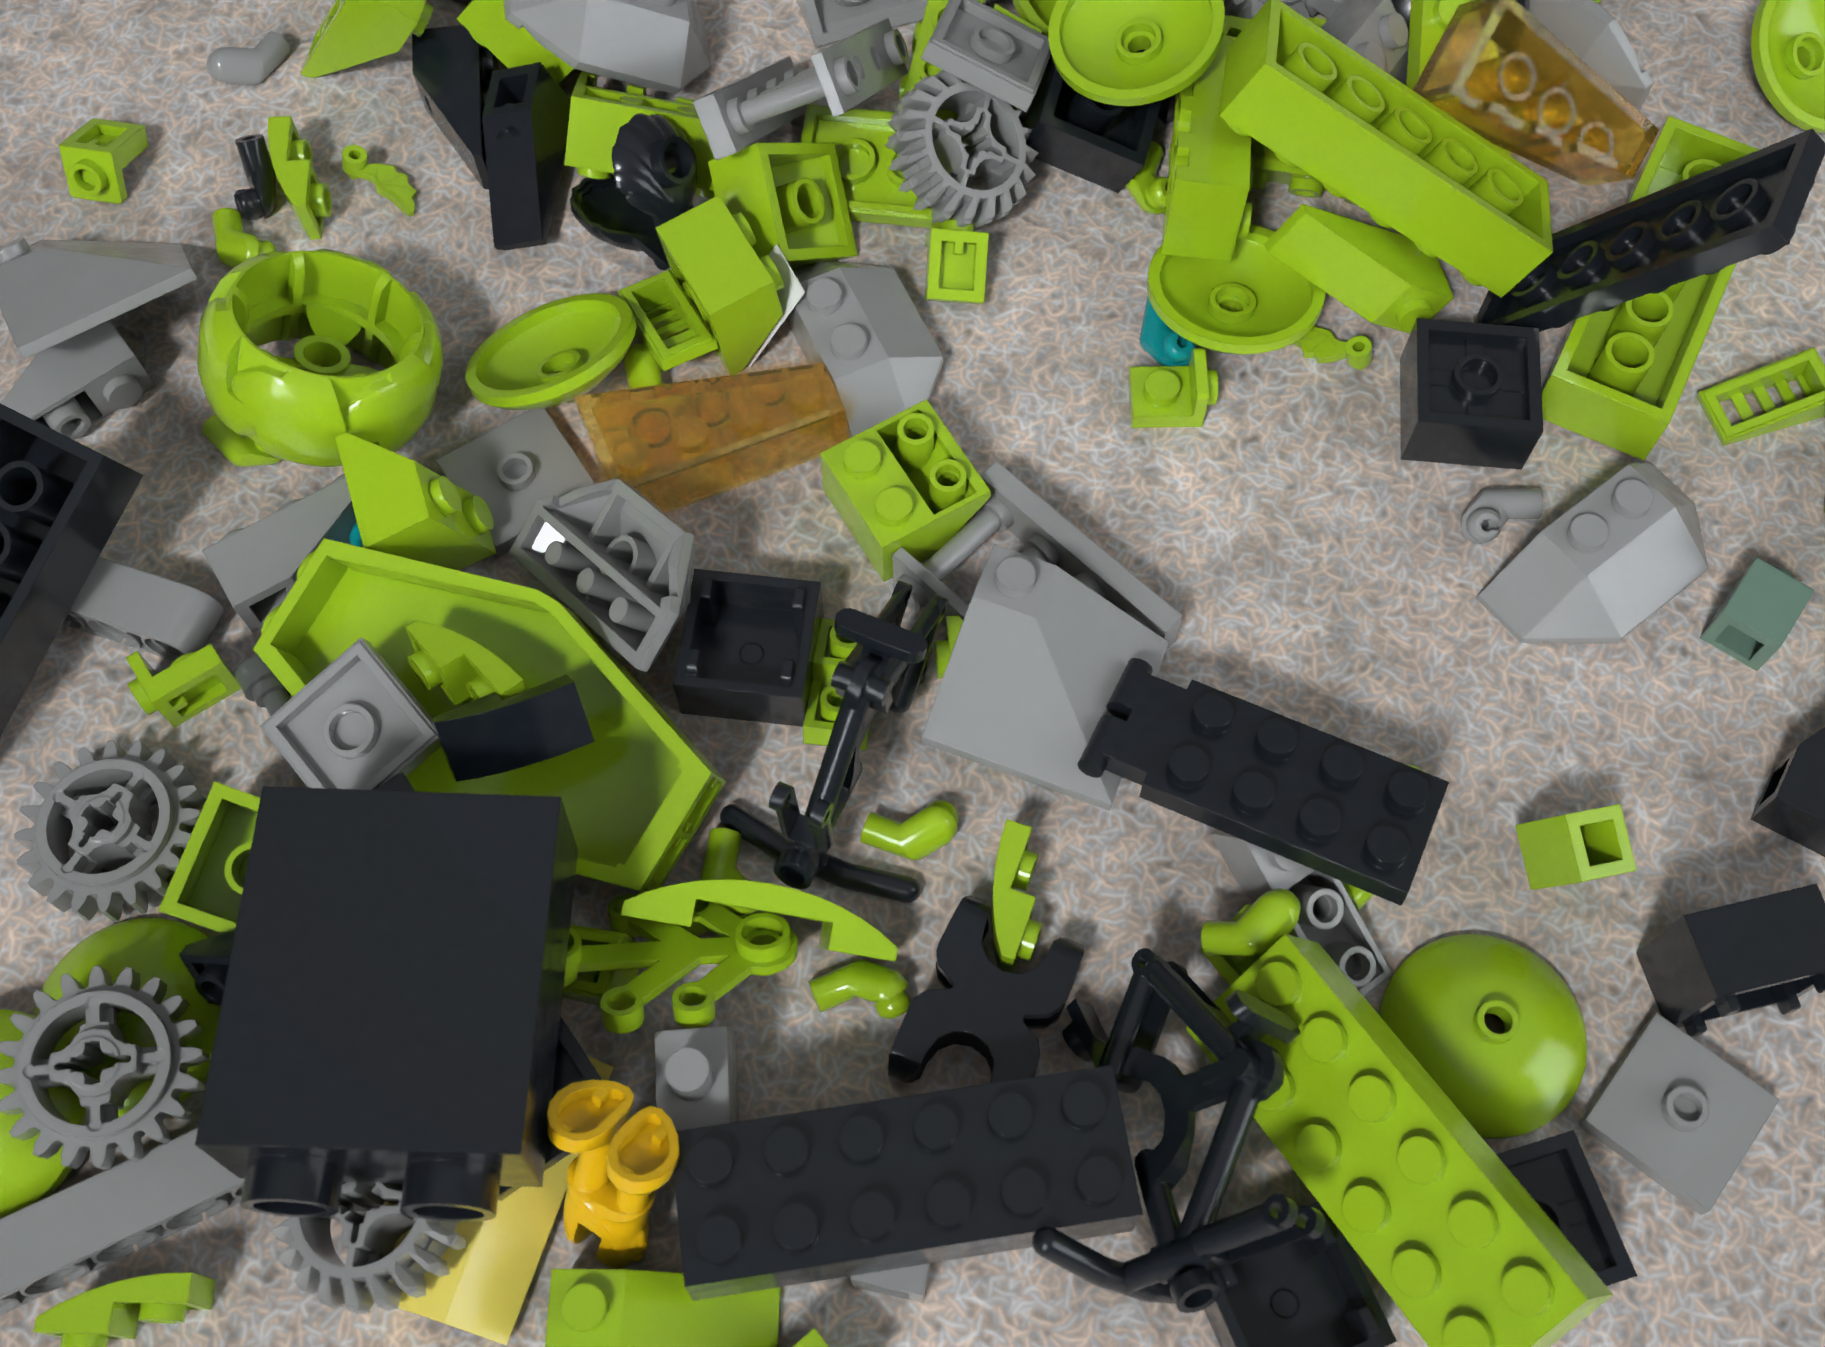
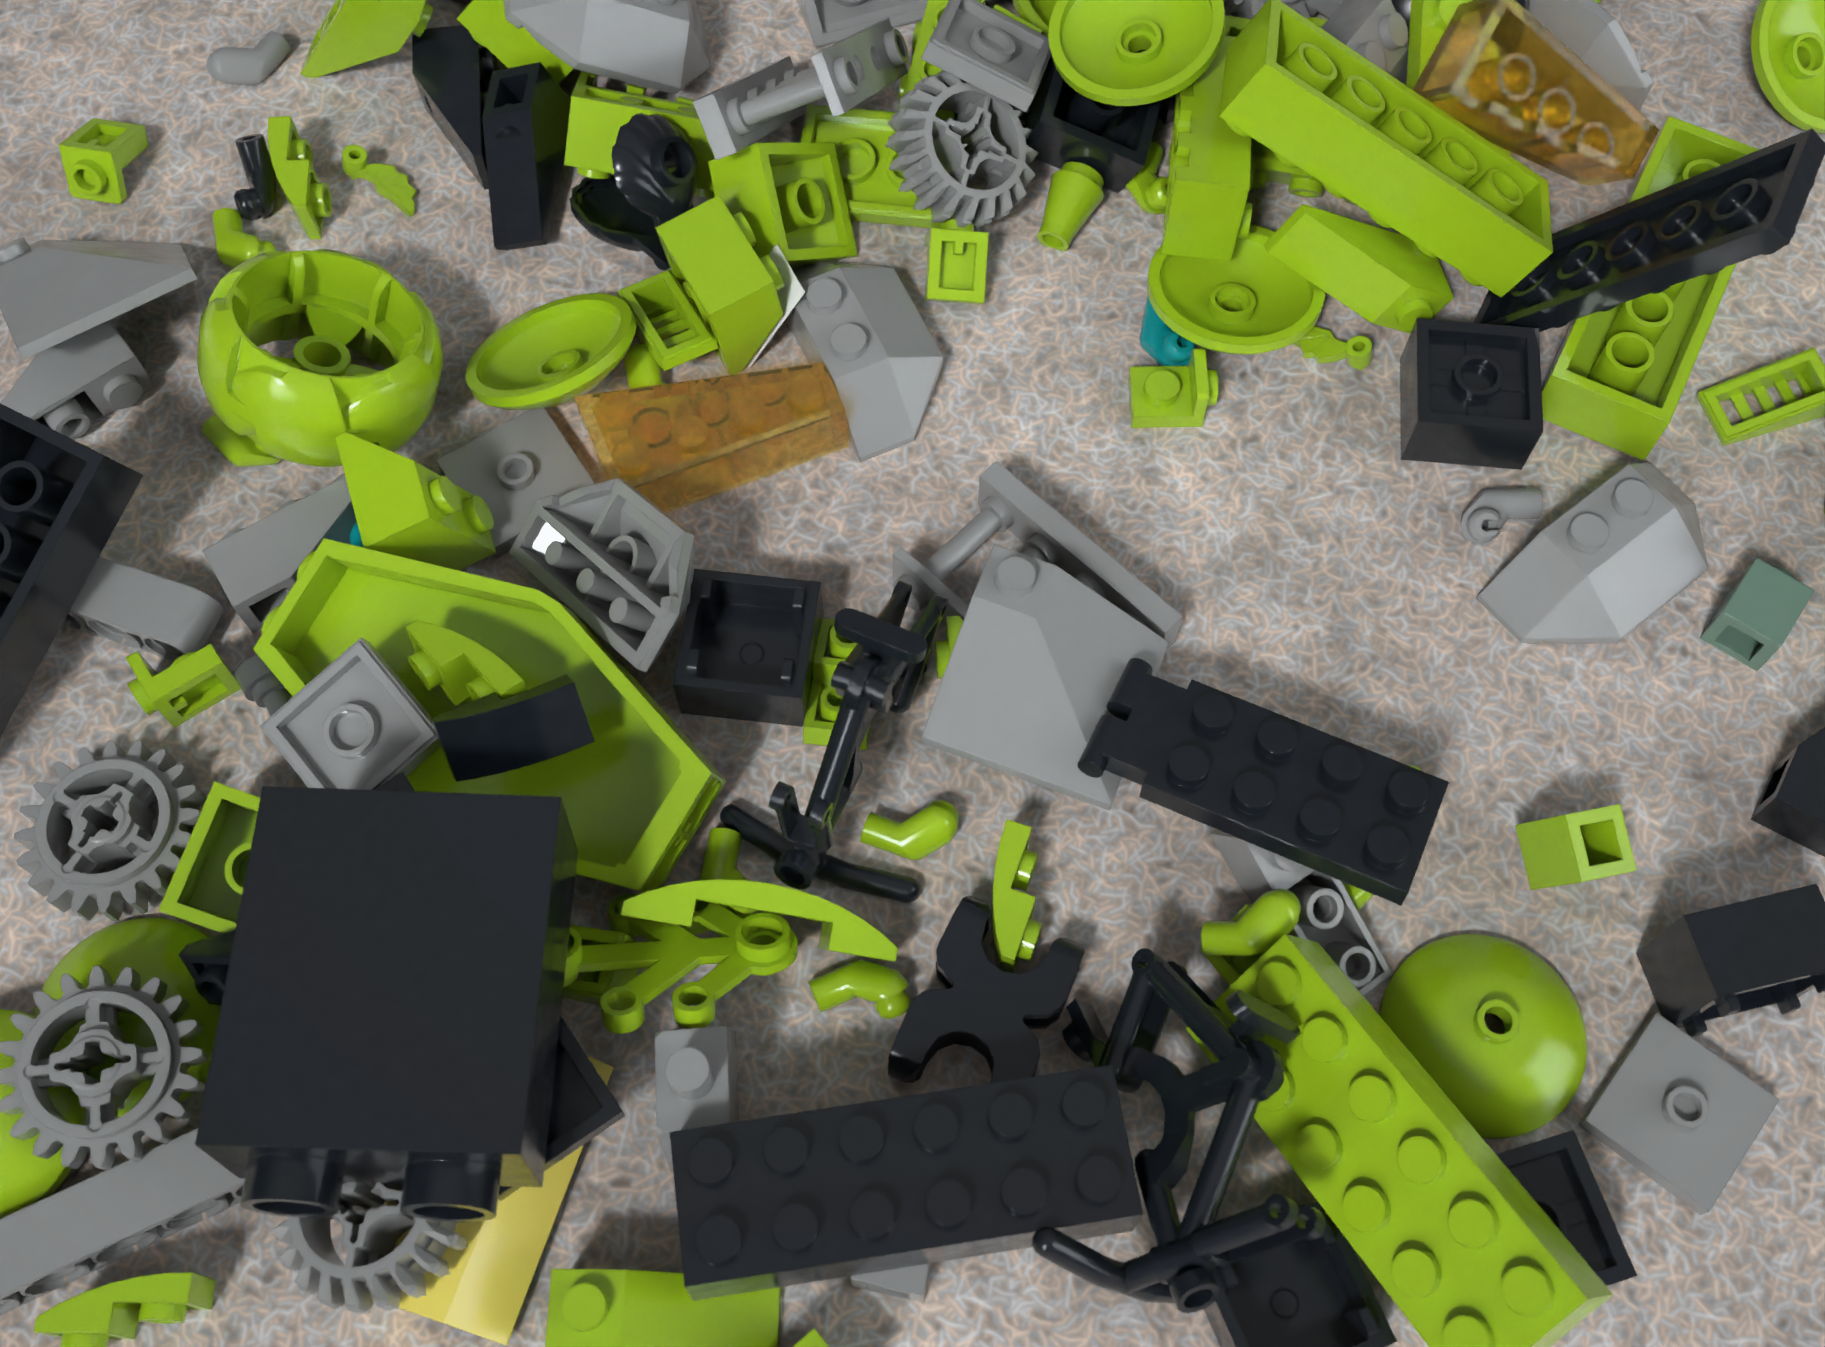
yellow piece [546,1079,679,1269] -> none
lime slope [820,399,991,582] -> none
none -> lime cone [1037,162,1104,252]

